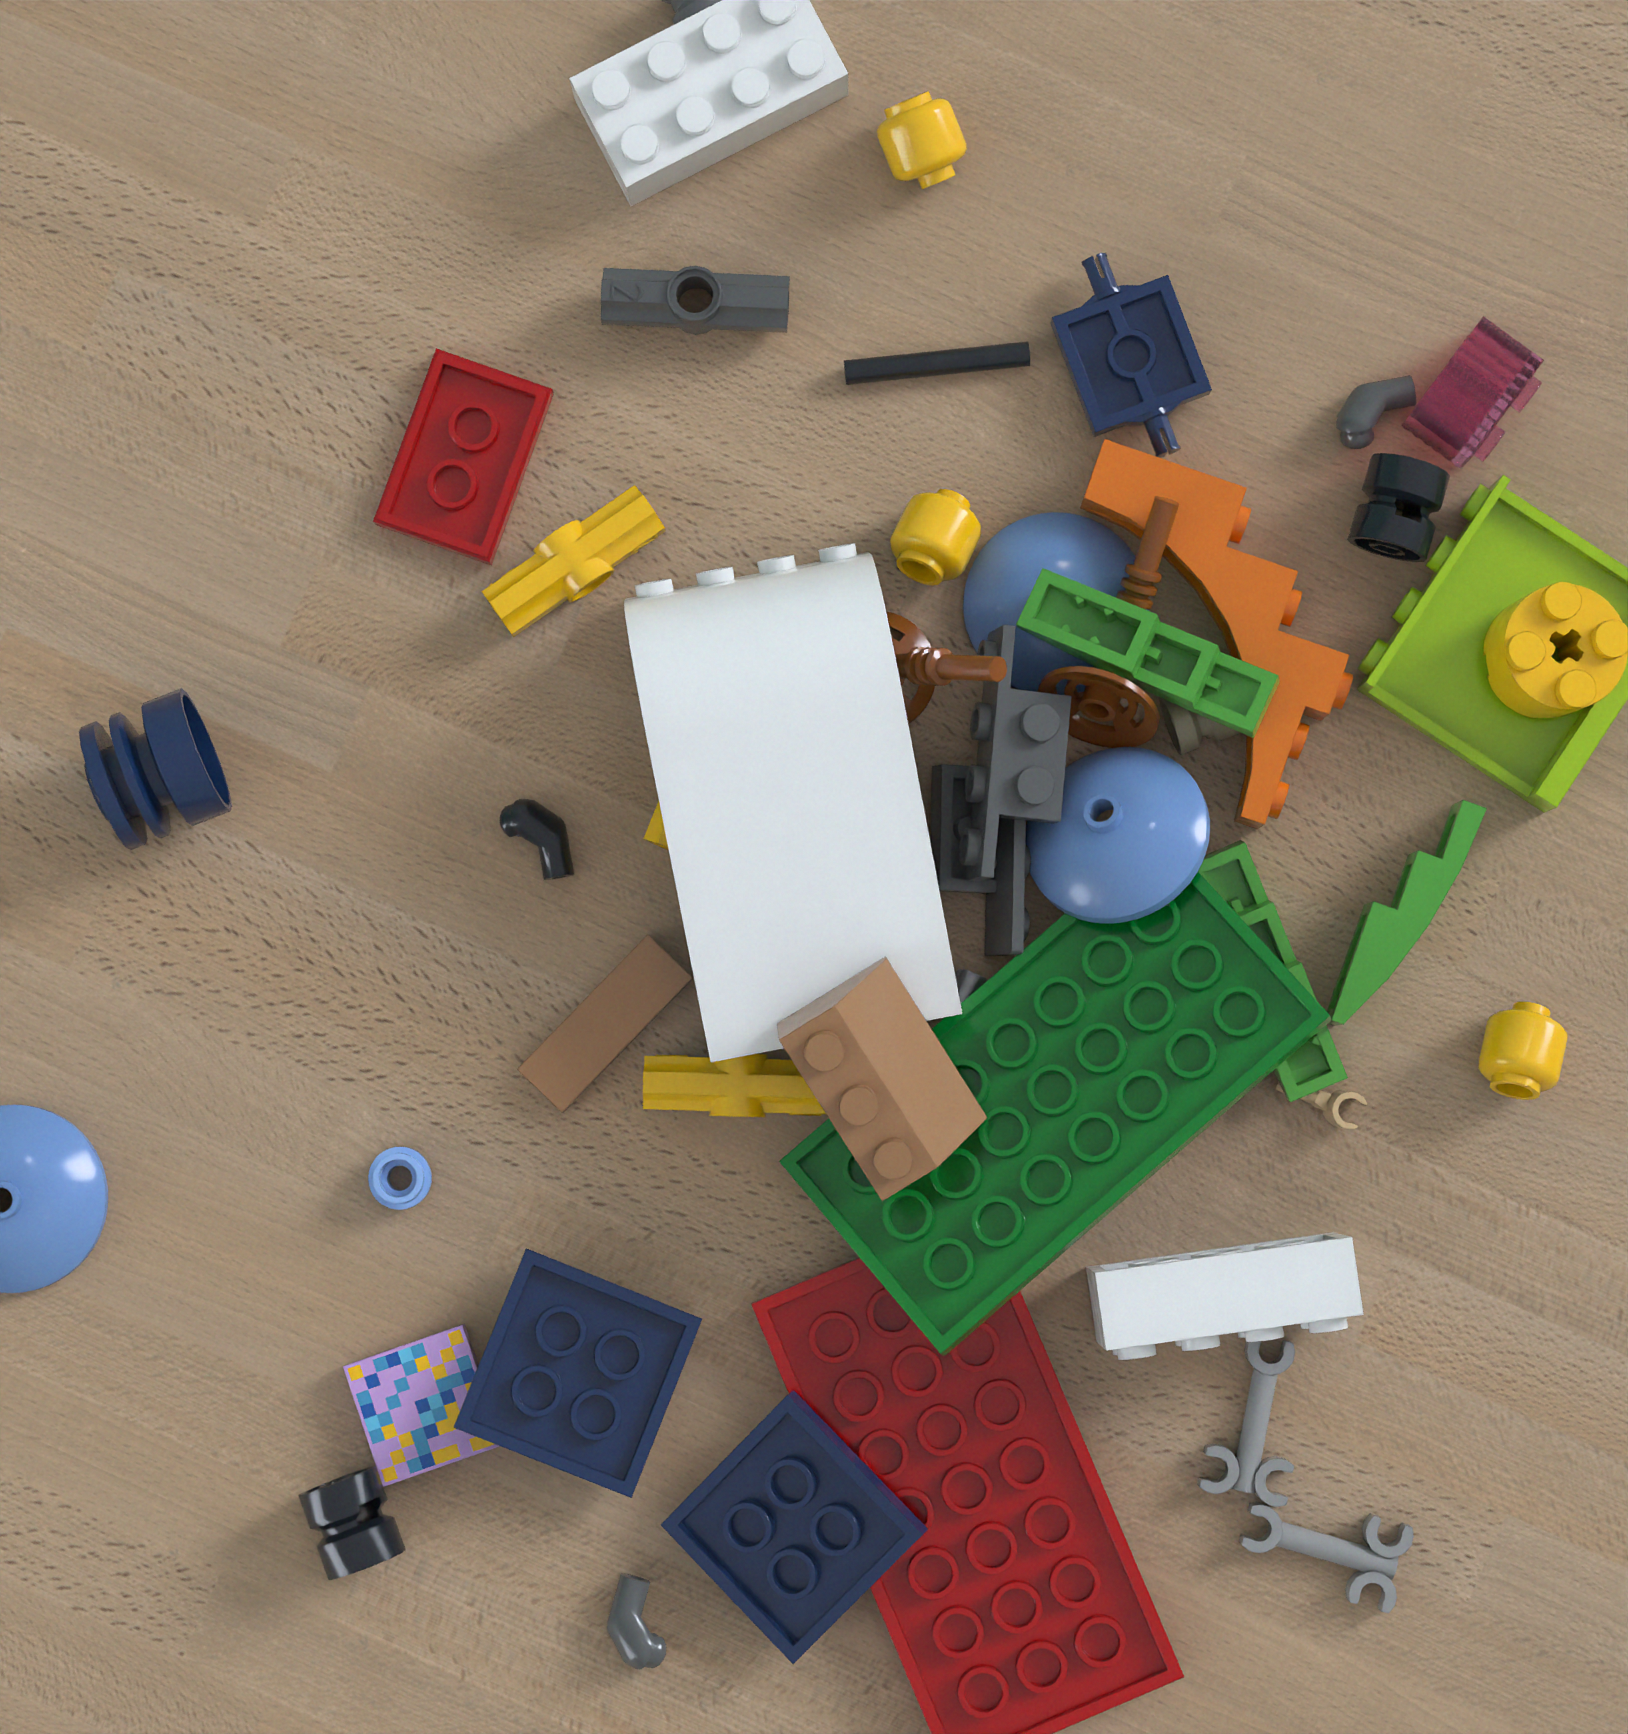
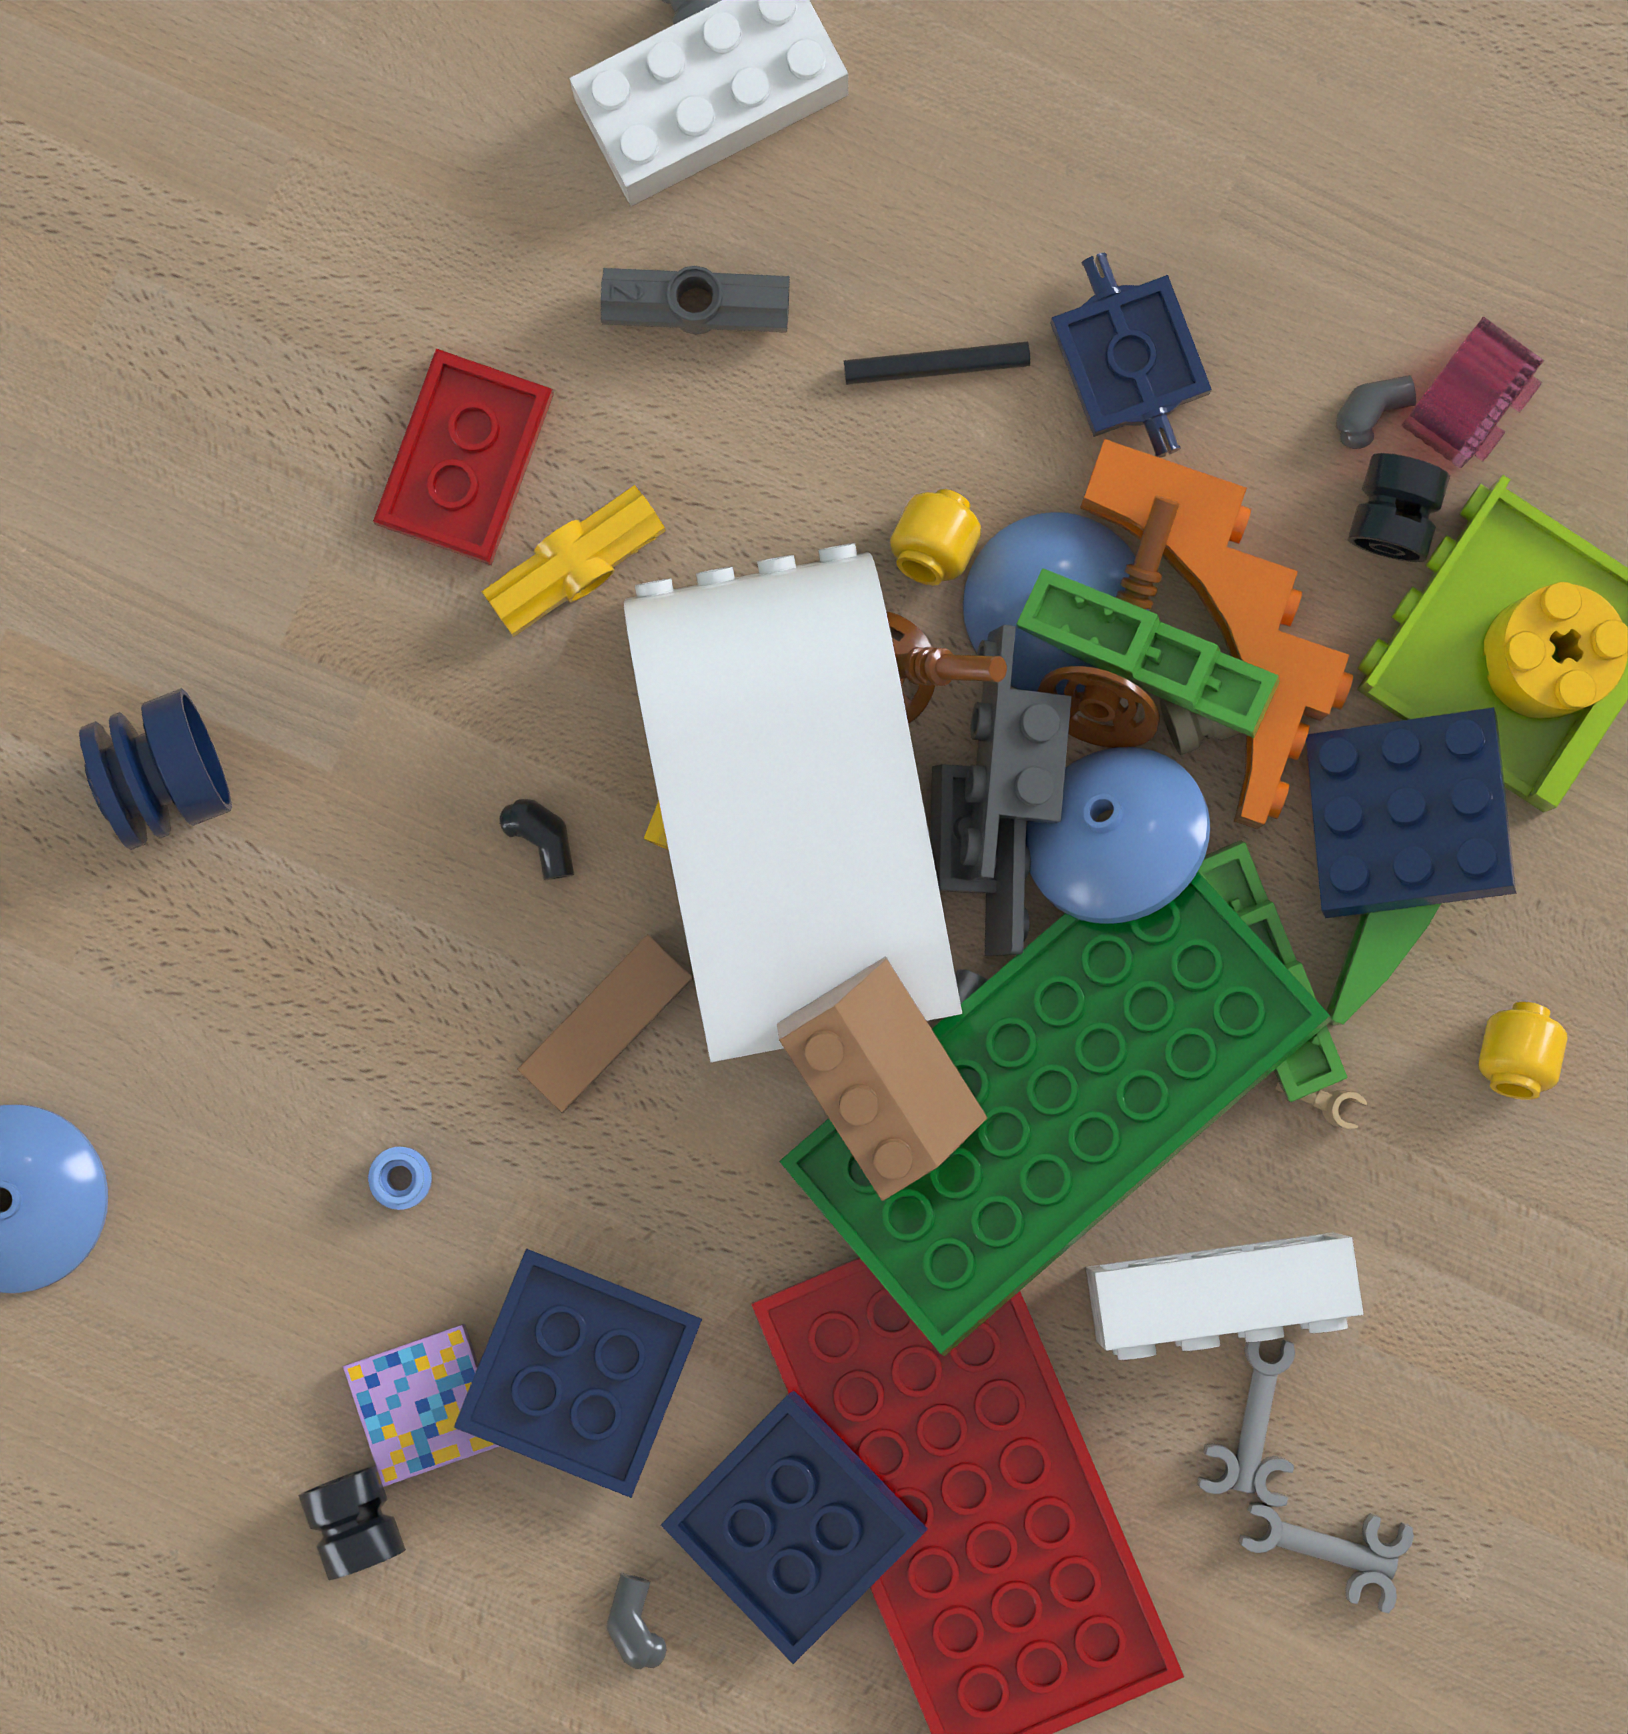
yellow piece [643,1054,827,1117] -> none
yellow head [877,91,967,189] -> none
none -> dark blue plate [1306,707,1517,918]

